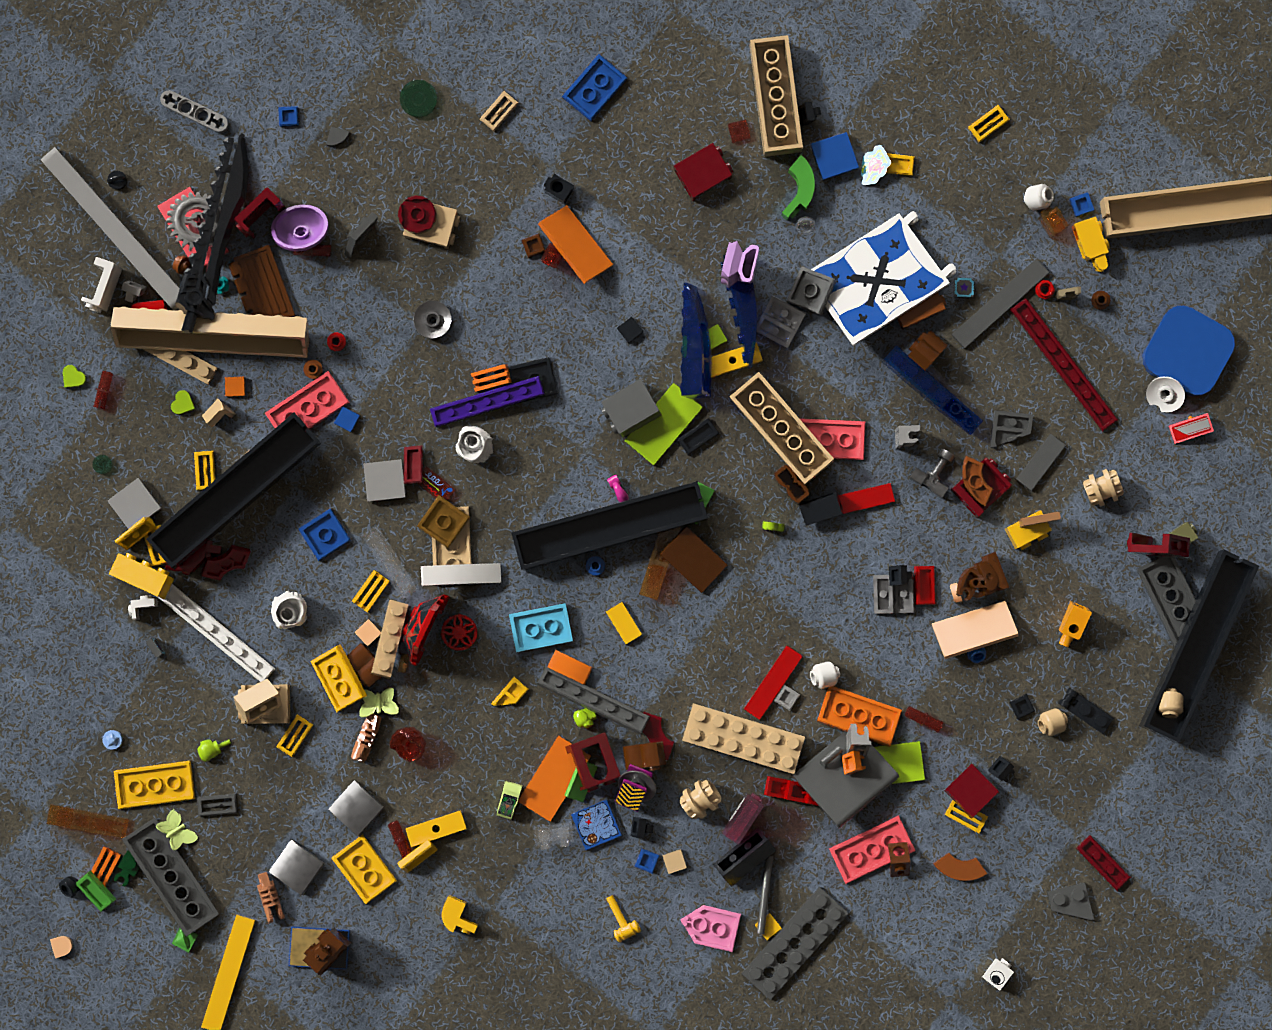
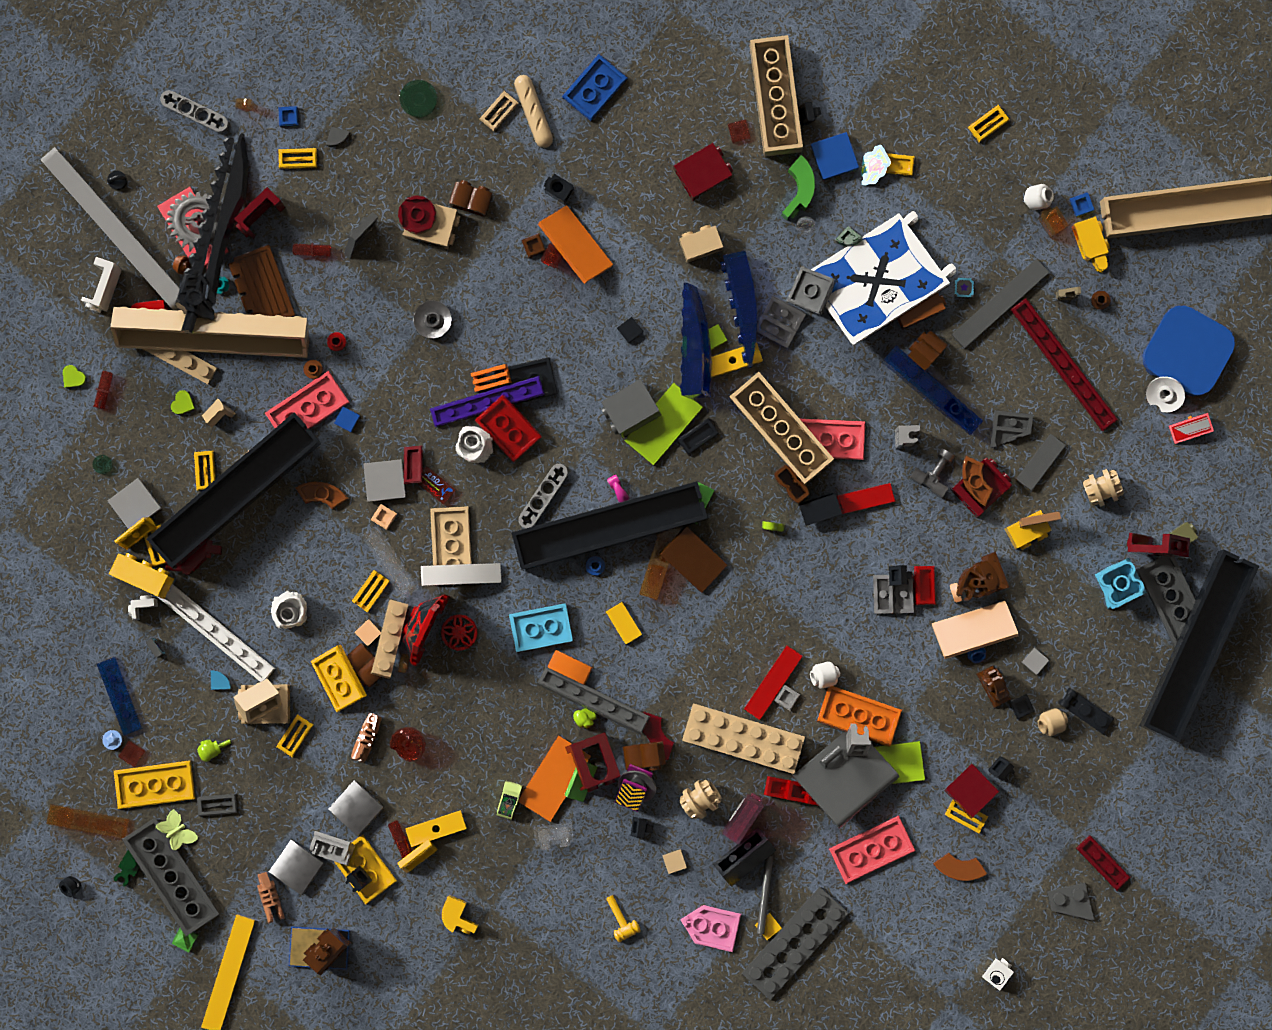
light nougat tile [50,936,73,958] -> none
bright green tile [76,871,116,912] -> none
orange tile [91,846,122,887] -> none
light grey tile [121,280,147,303] -> none
dark red tile [201,545,251,580] -> none
orange tile [225,377,245,397] -> none
medium lavender dish [271,205,329,251] -> none
blue tile [298,508,352,561] -> none
yellowish green piece [360,687,399,717] -> none
pearl gold tile [417,495,470,549] -> none
yellow tile [491,677,529,706] -> none
tile [571,799,621,850] -> none
blue tile [635,848,660,874] -> none
lavender piece [721,241,759,288] -> none
orange tile [842,751,866,775] -> none
reddish brown bracket [888,842,910,877] -> none
clear red axle [905,706,943,733] -> none
red plate [1035,280,1055,299] -> none
light orange torso [1059,601,1092,648] -> none
tan head [1158,688,1184,718] -> none
none -> clear blue tile [97,657,143,736]
none -> clear red tile [118,741,145,767]
none -> dark azure tile [211,670,231,690]
none -> clear orange tile [235,98,254,111]
none -> yellow tile [278,148,317,169]
none -> dark orange tile [296,482,348,510]
none -> light grey hinge [310,831,355,866]
none -> black tile [345,866,372,892]
none -> light nougat tile [371,504,397,530]
none -> reddish brown brick [449,180,492,217]
none -> red tile [475,394,542,462]
none -> tan piece [514,75,553,148]
none -> light grey beam [519,464,568,529]
none -> tan brick [679,225,723,263]
none -> tile [835,226,863,246]
none -> reddish brown piece [976,665,1011,708]
none -> light grey tile [1021,648,1049,675]
none -> medium azure piece [1095,558,1146,609]

